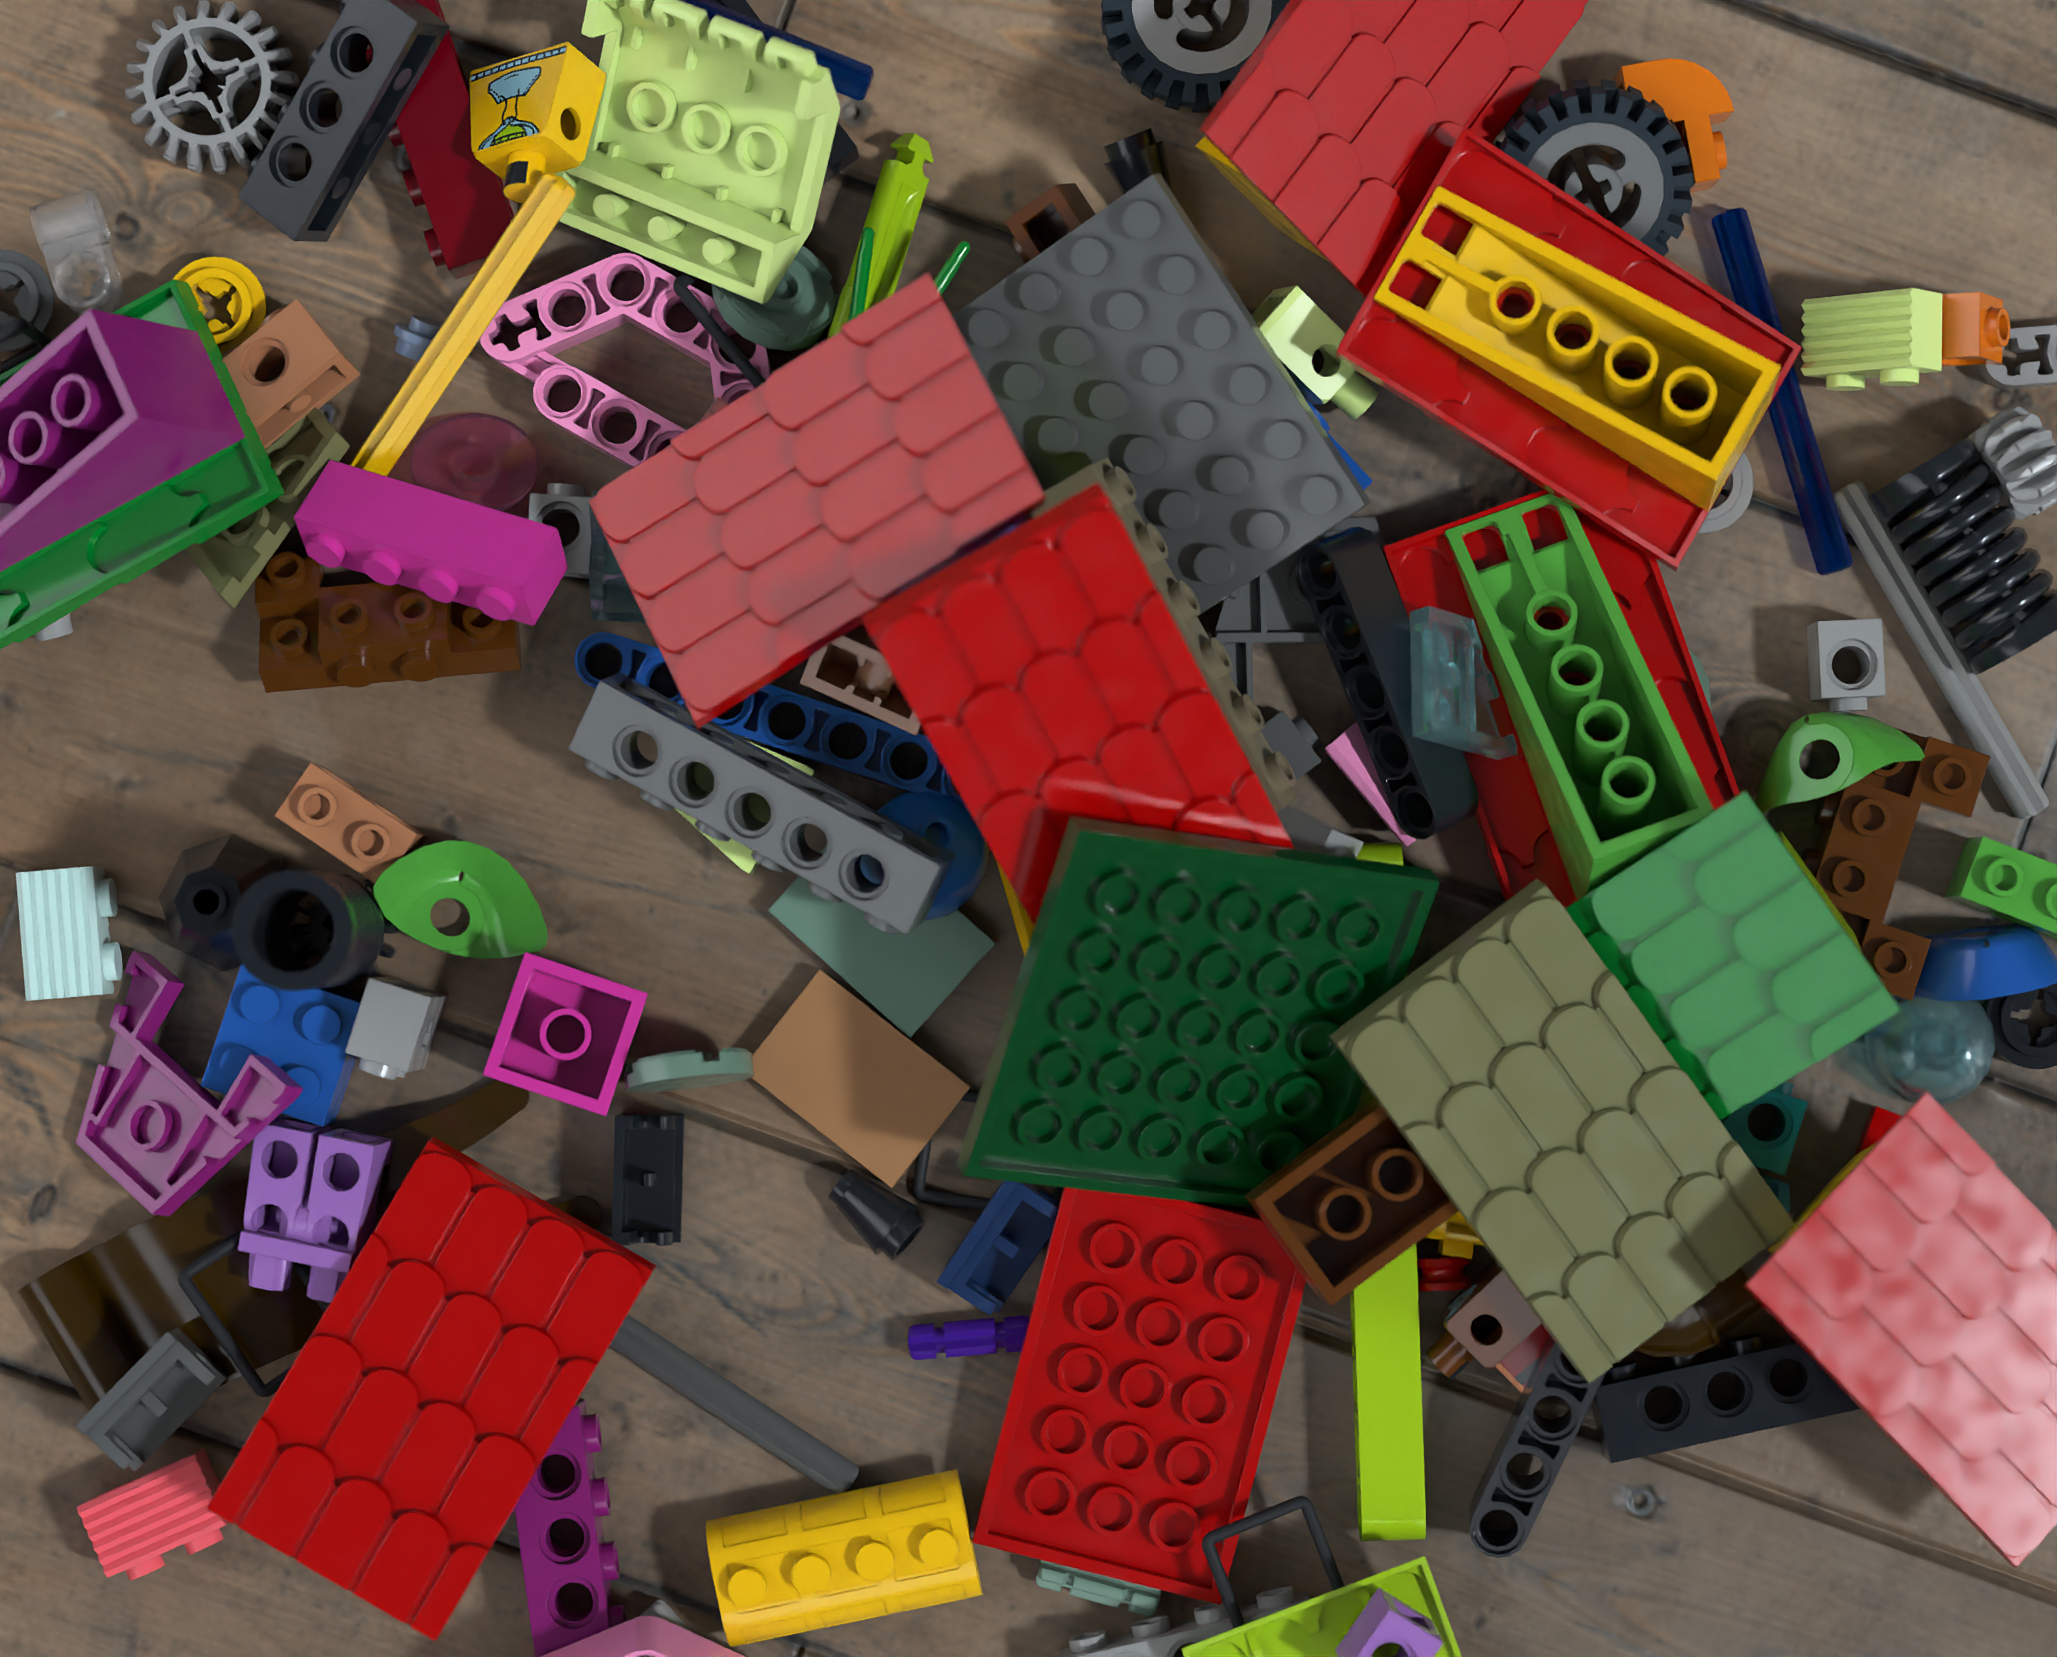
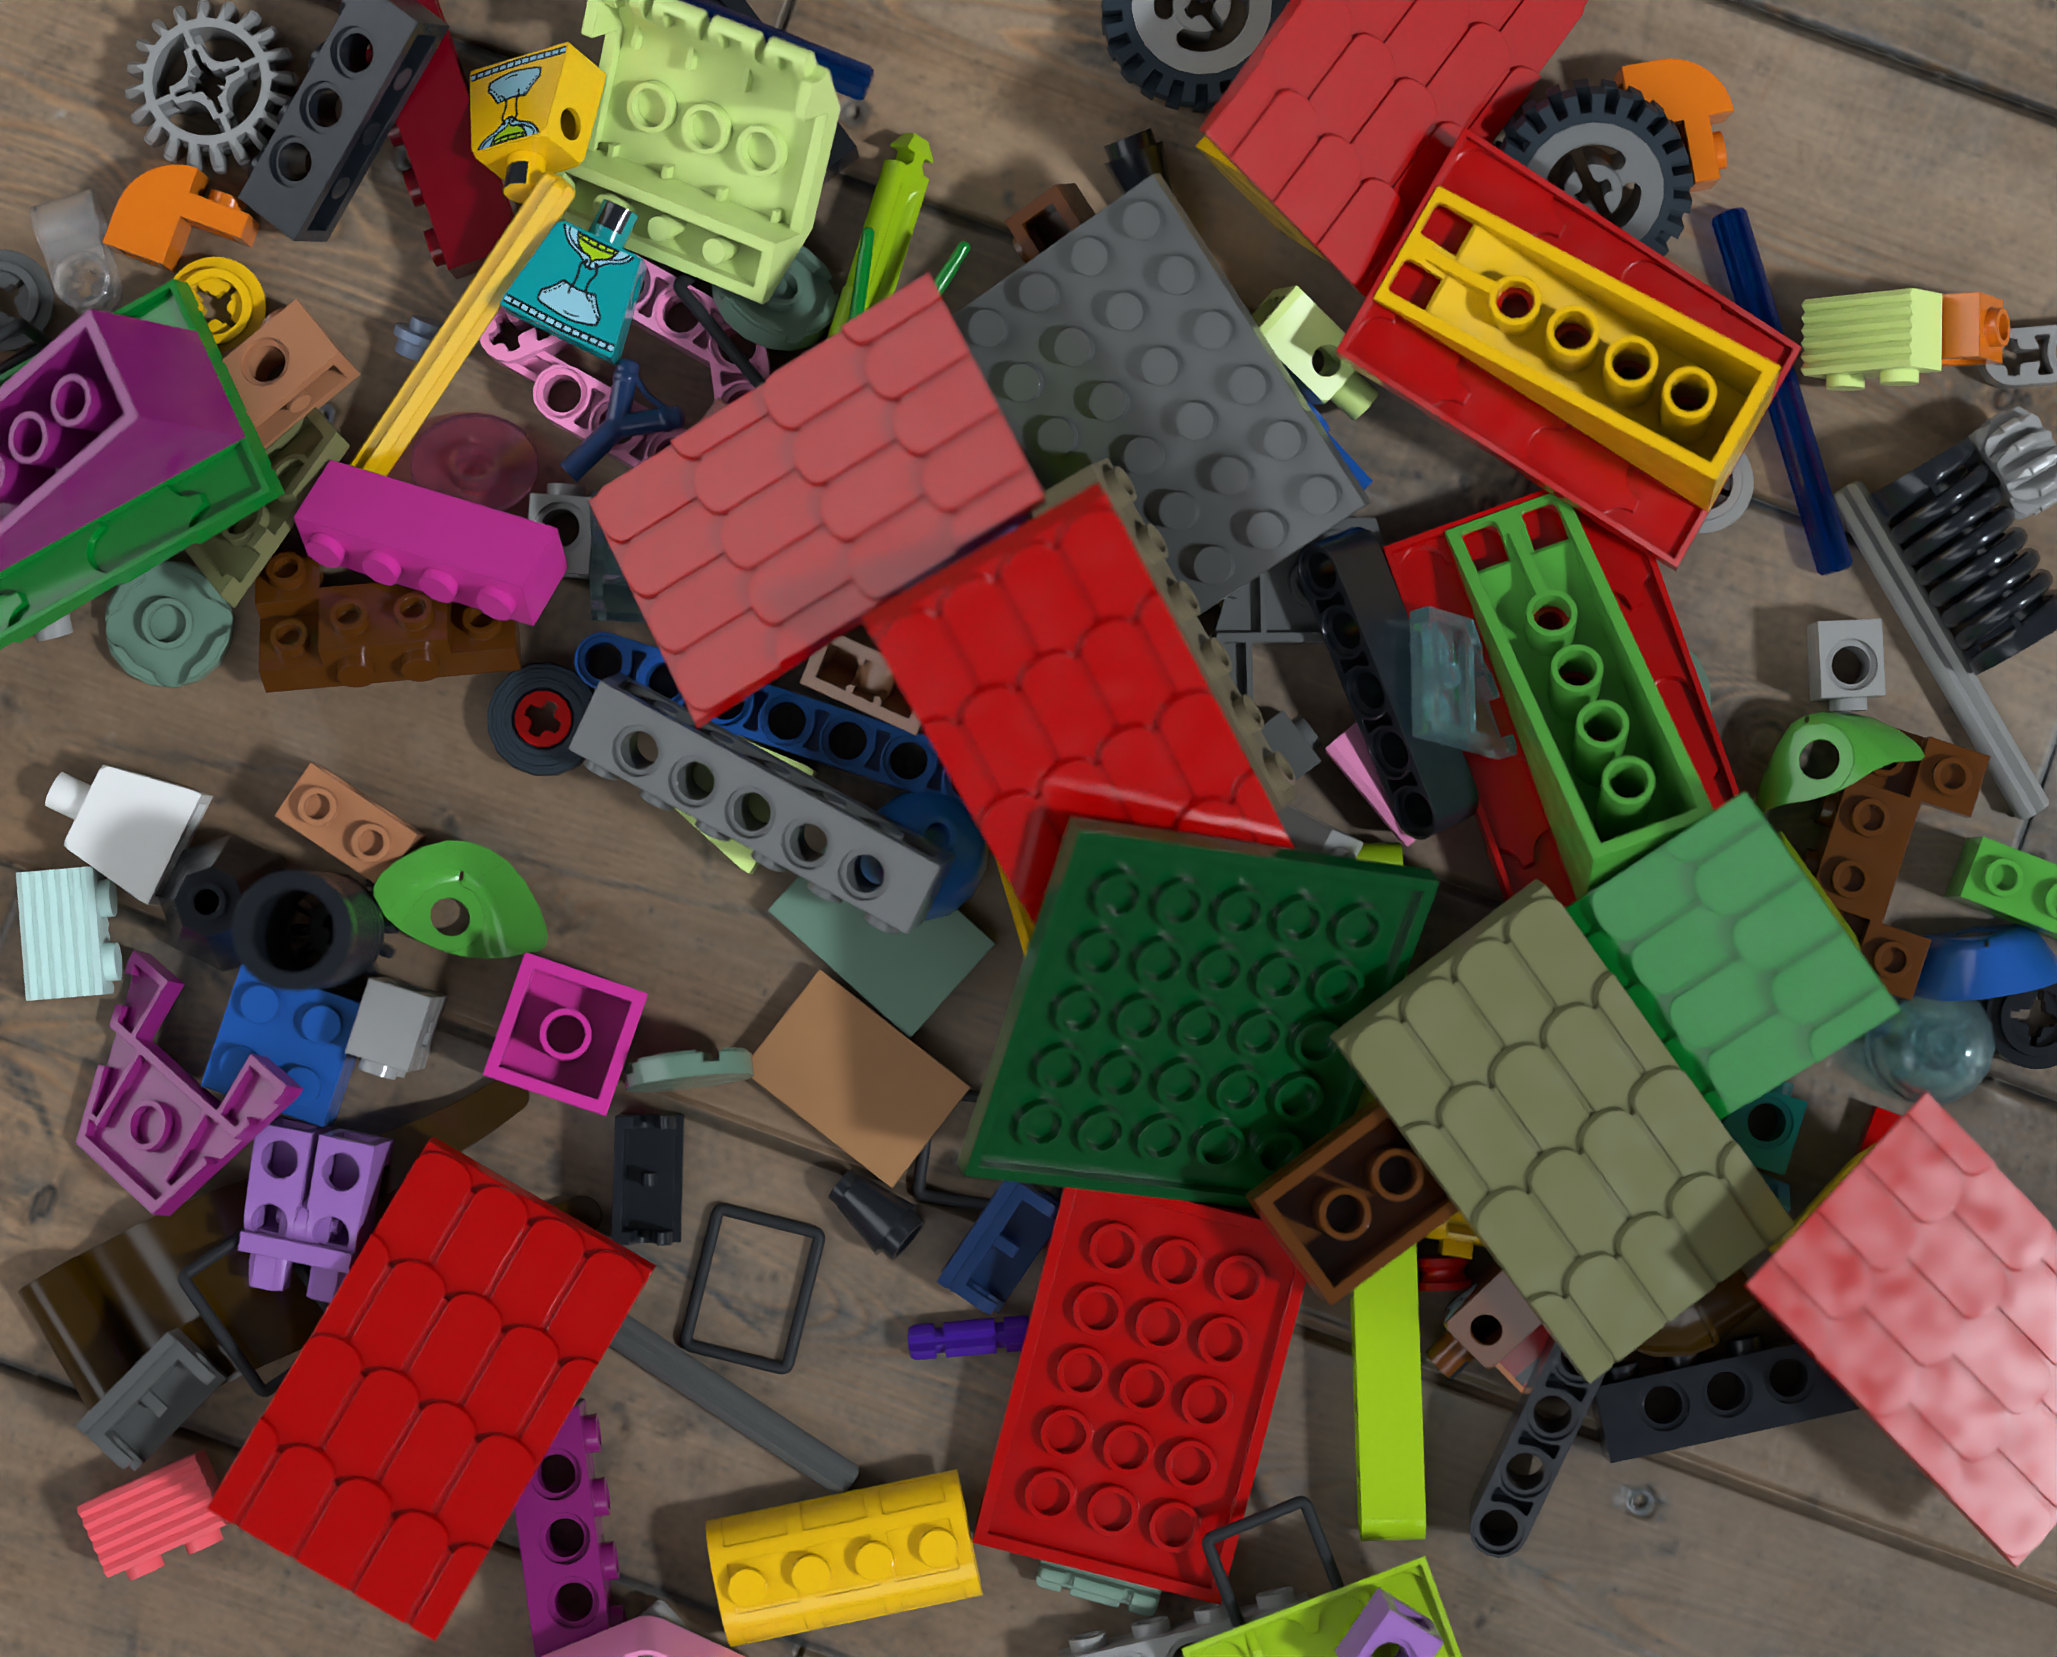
none -> white torso [45,765,213,905]
none -> orange brick [102,164,260,274]
none -> sand green tile [105,561,235,688]
none -> black bush [487,663,594,776]
none -> teal torso [500,199,647,366]
none -> dark blue piece [559,358,685,482]
none -> black piece [680,1203,825,1375]

